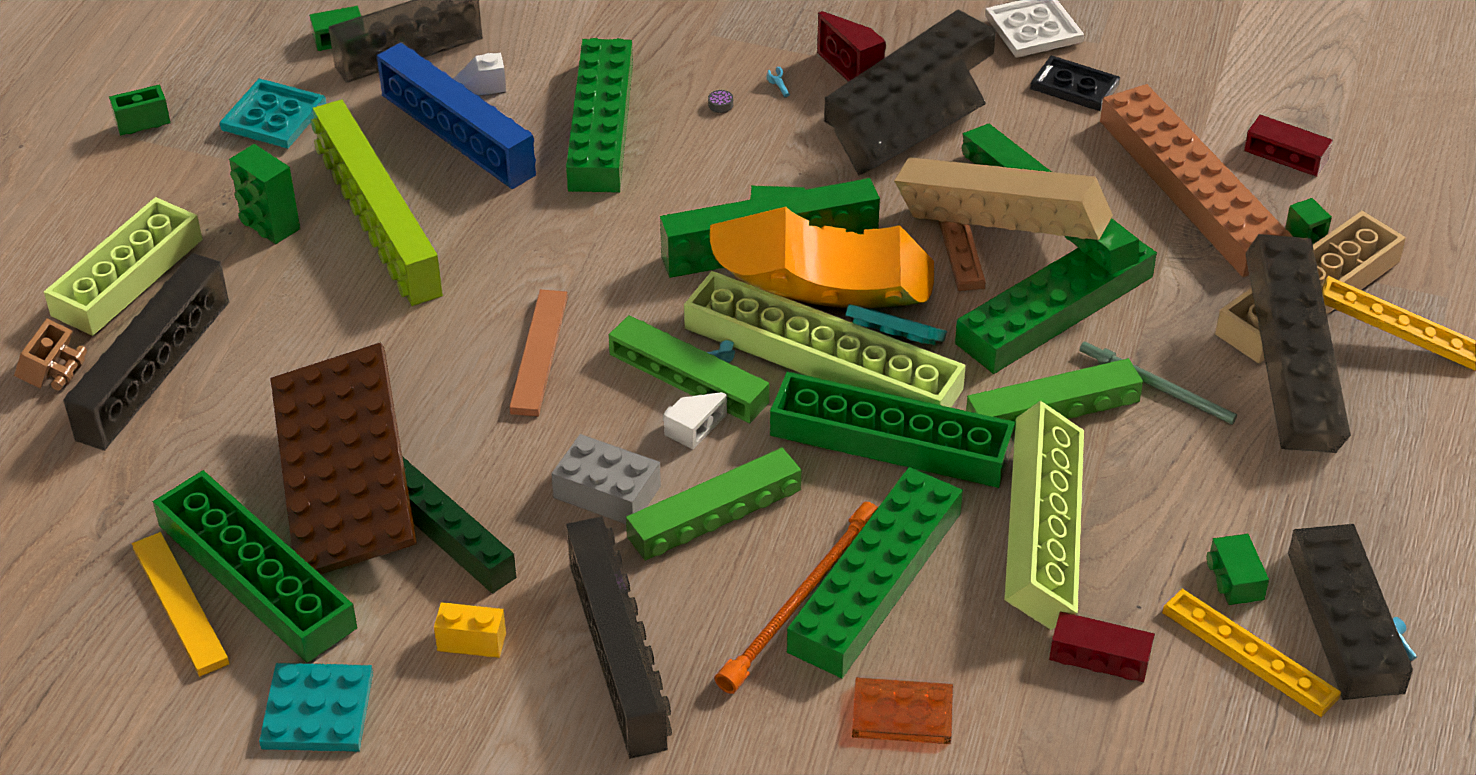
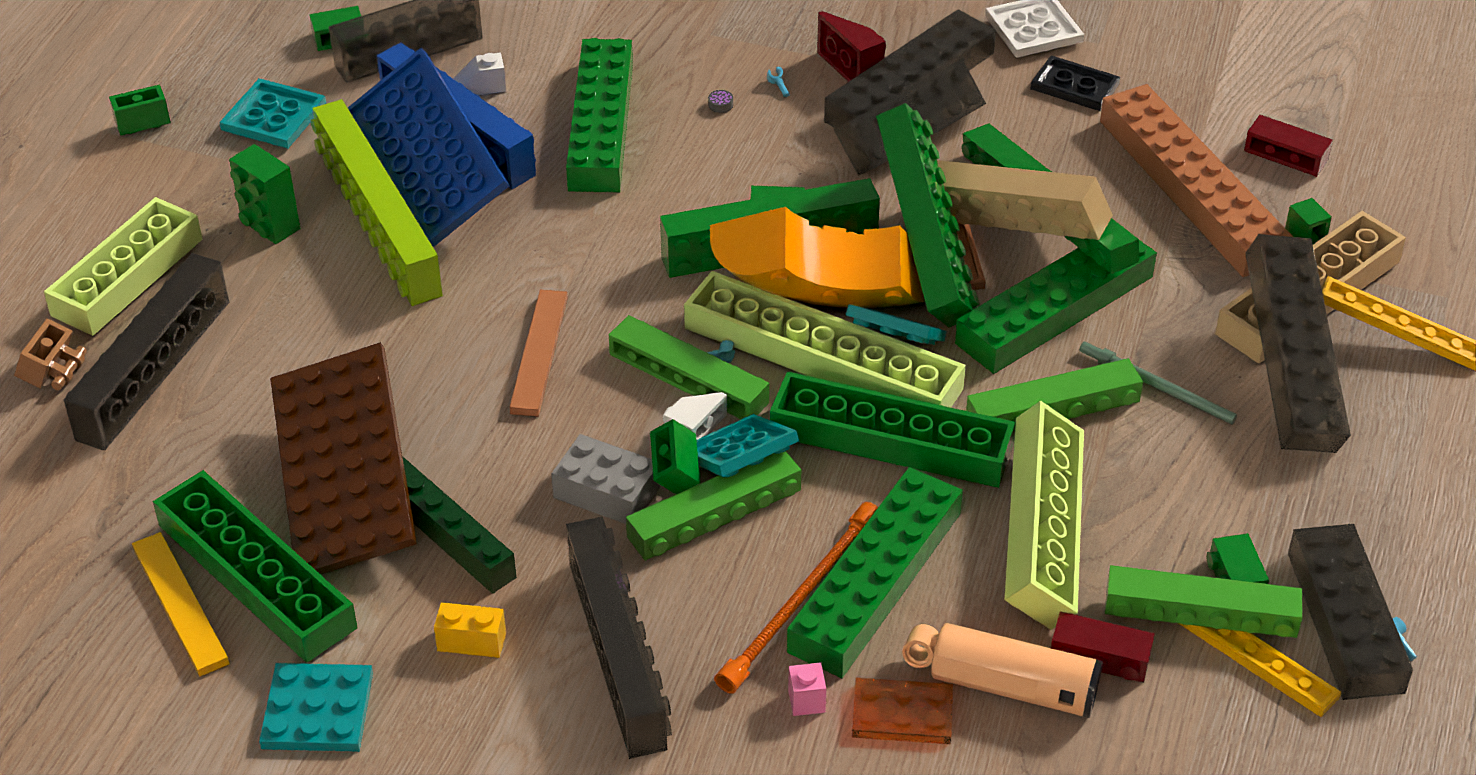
none -> blue plate [348,48,510,247]
none -> green brick [650,419,700,494]
none -> teal plate [697,414,799,477]
none -> bright pink brick [788,663,826,716]
none -> green brick [876,103,980,328]
none -> light nougat piece [902,623,1103,718]
none -> bright green brick [1105,565,1302,638]

